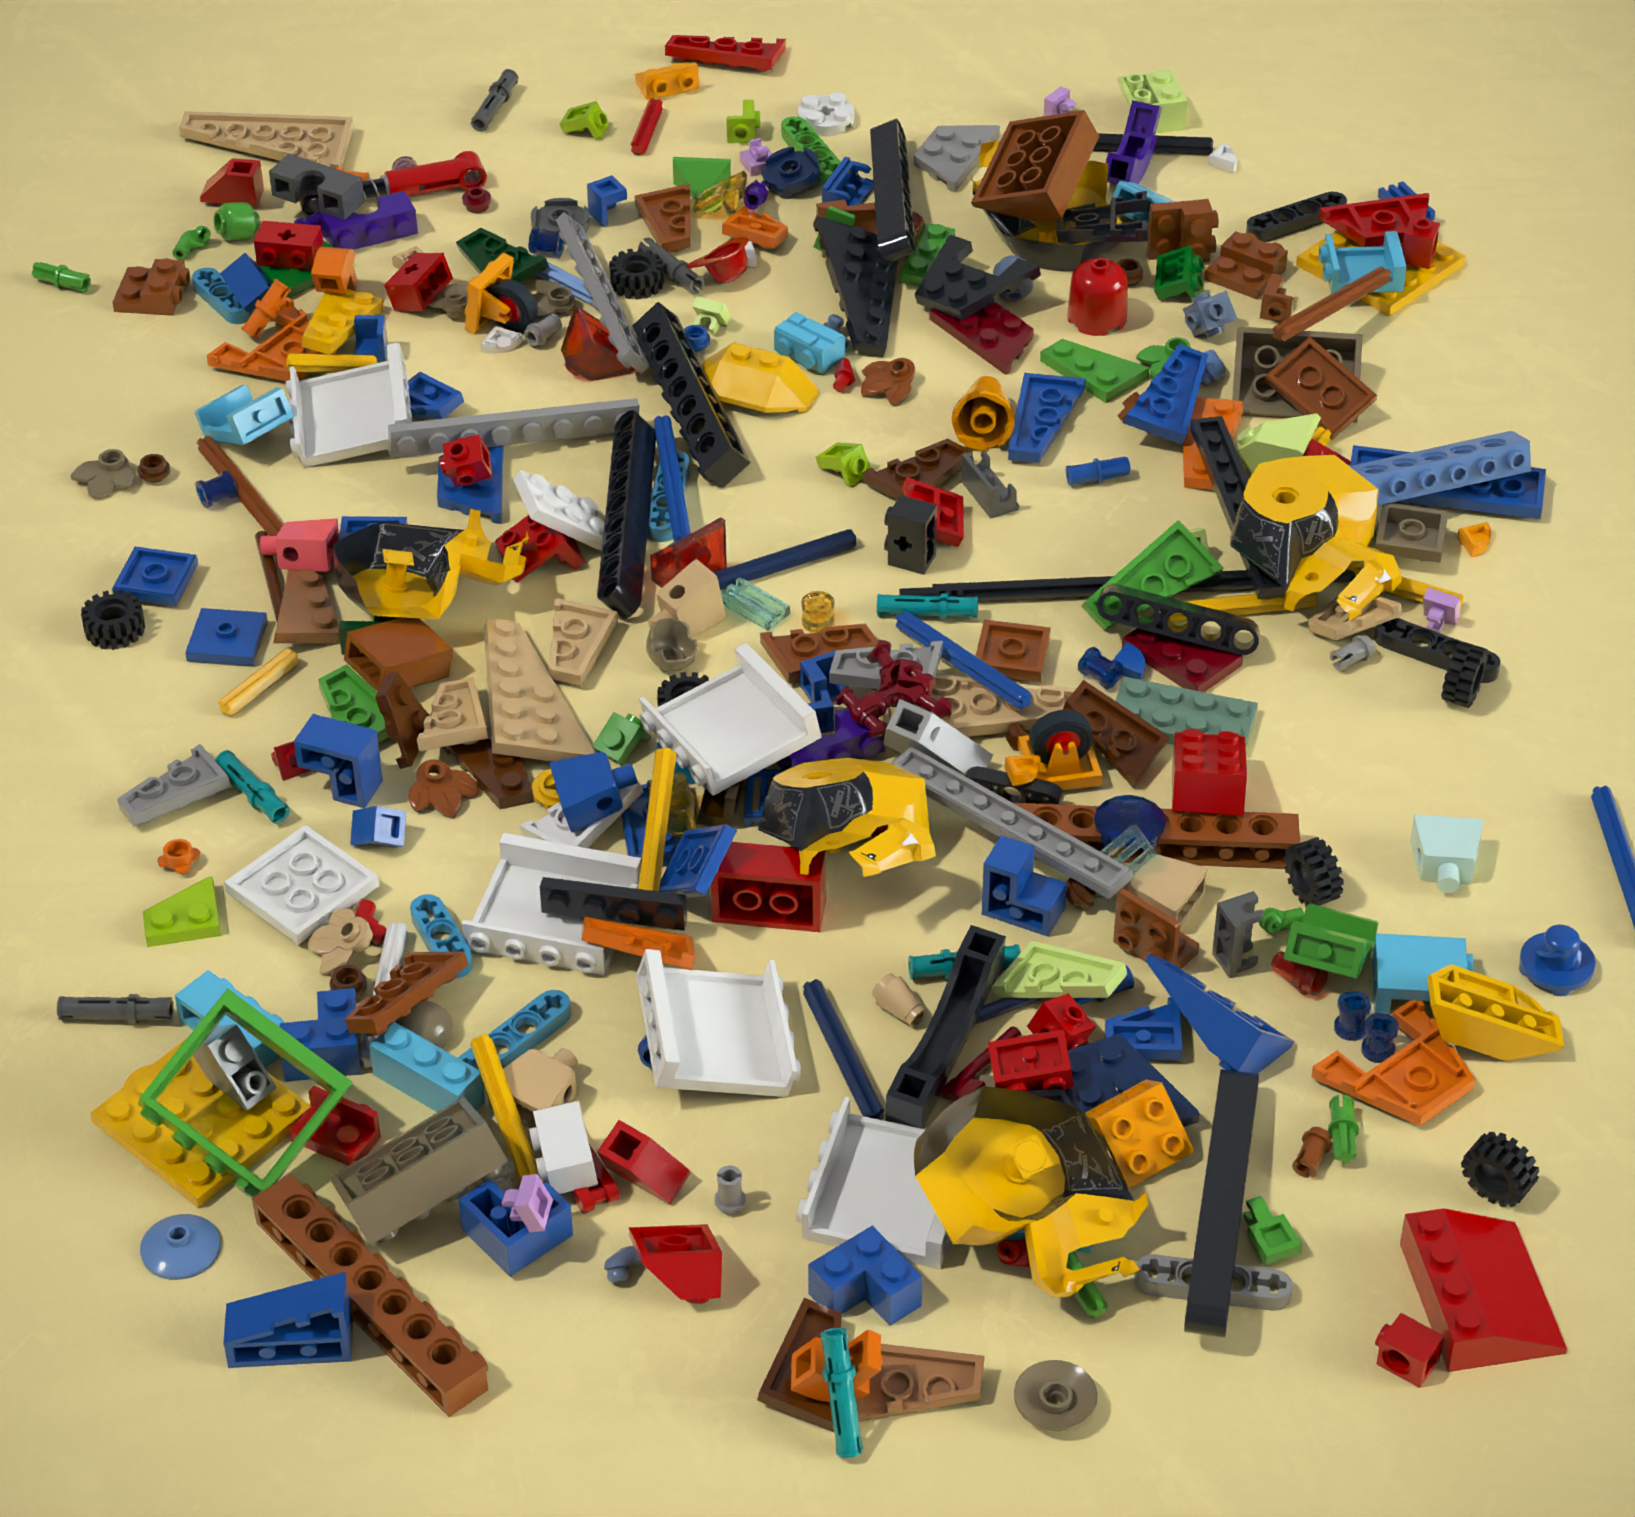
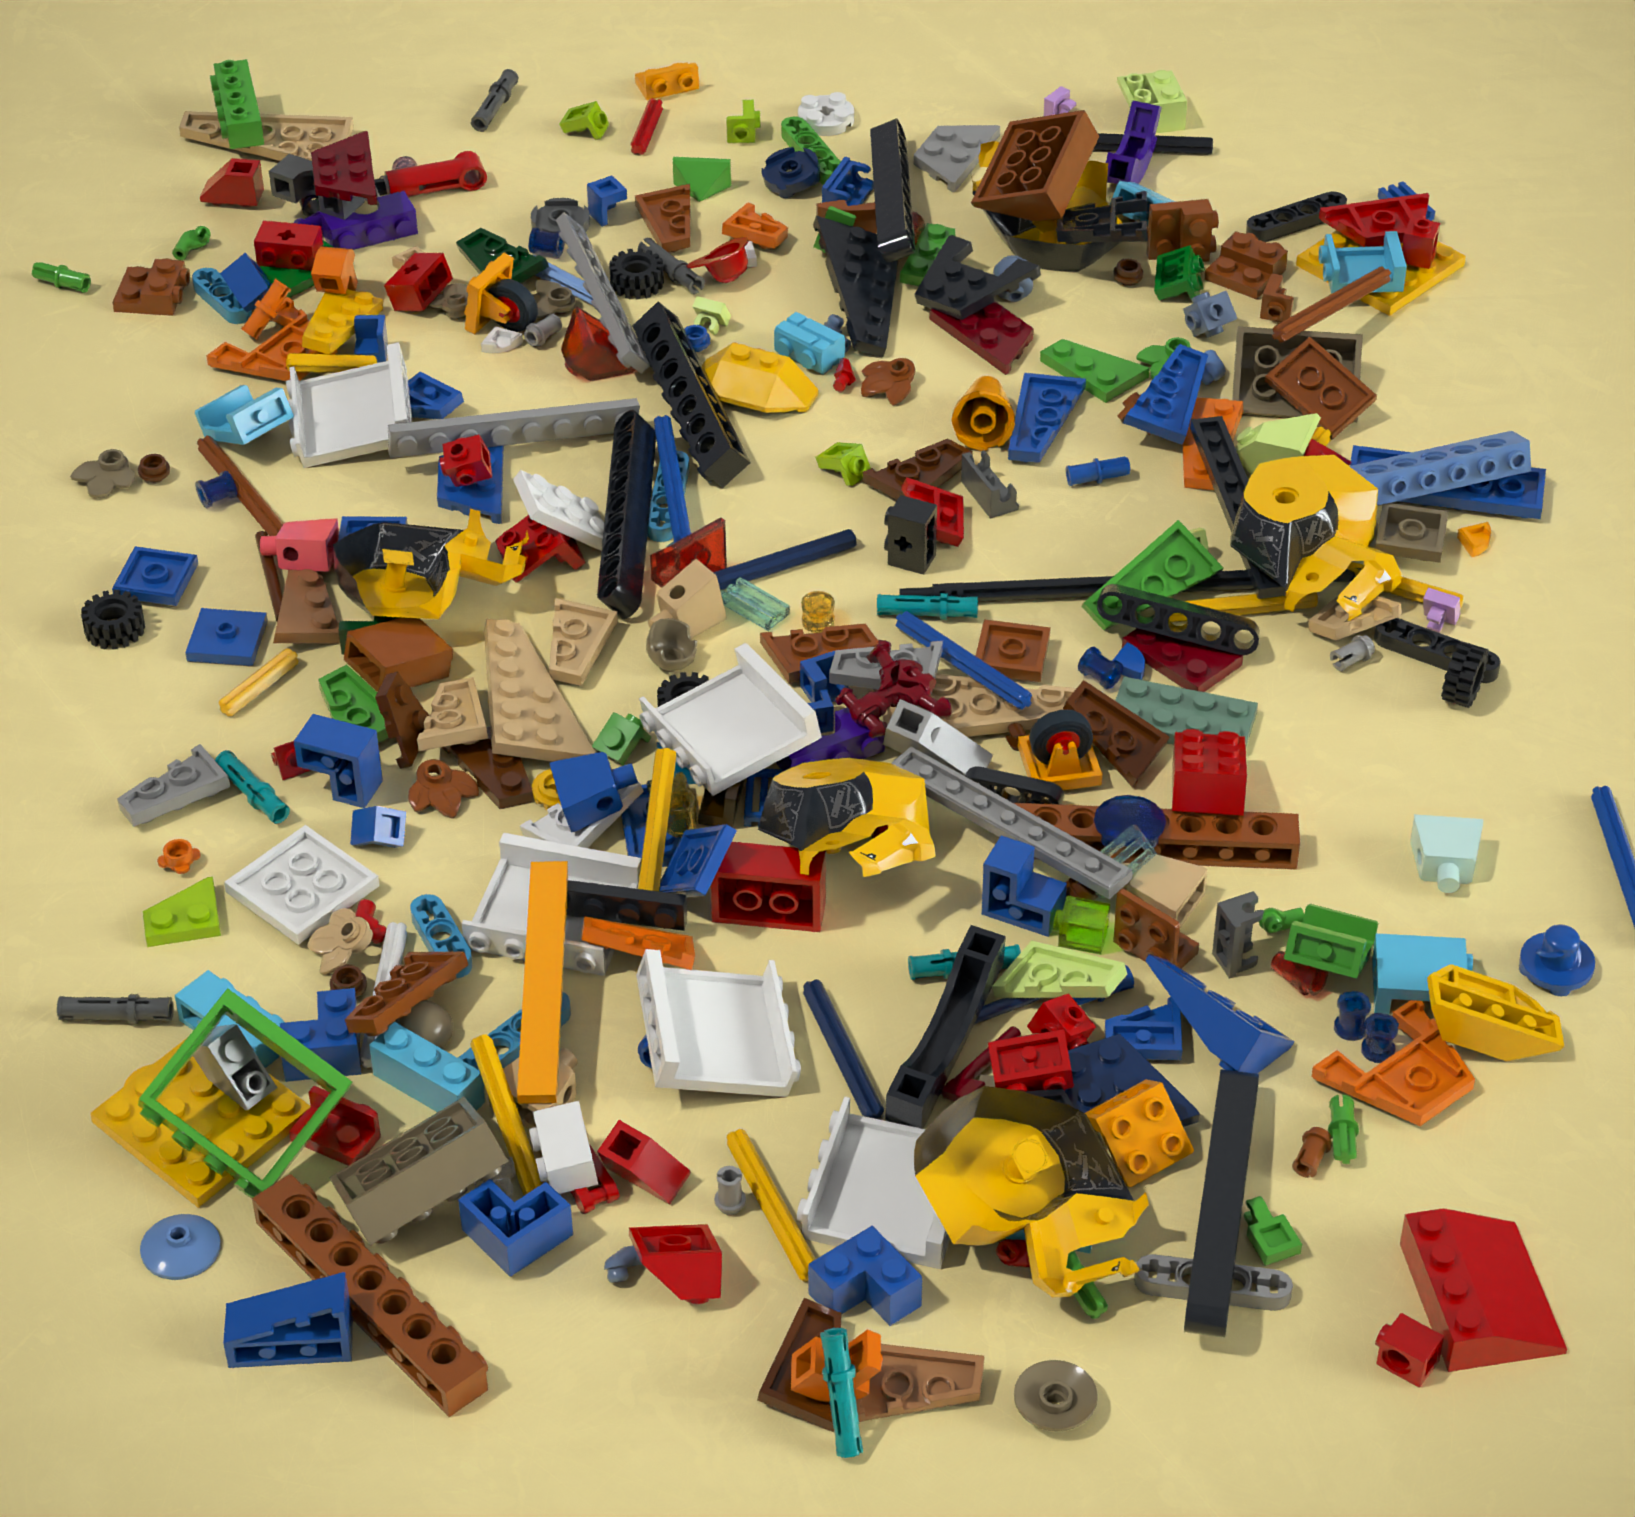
bright green head [213,202,260,241] -> none
dark red plate [462,187,491,213] -> none
lavender tile [502,1174,553,1232] -> none
red wing [665,35,786,72] -> none
clear yellow slope [692,170,747,218] -> none
lavender tile [740,138,772,176] -> none
dark purple axle [743,180,768,210] -> none
tan cone [872,973,927,1027] -> none
light orange tile [1004,755,1041,786] -> none
red cylinder [1067,258,1128,336] -> none
white tile [1208,143,1237,173] -> none
black tyre [1284,837,1344,907] -> none
black tyre [1461,1131,1539,1207] -> none
none -> bright green brick [210,59,264,149]
none -> dark red wing [311,131,377,205]
none -> light orange tile [517,861,568,1104]
none -> yellow axle [727,1129,816,1282]
none -> clear neon green brick [1053,896,1110,955]

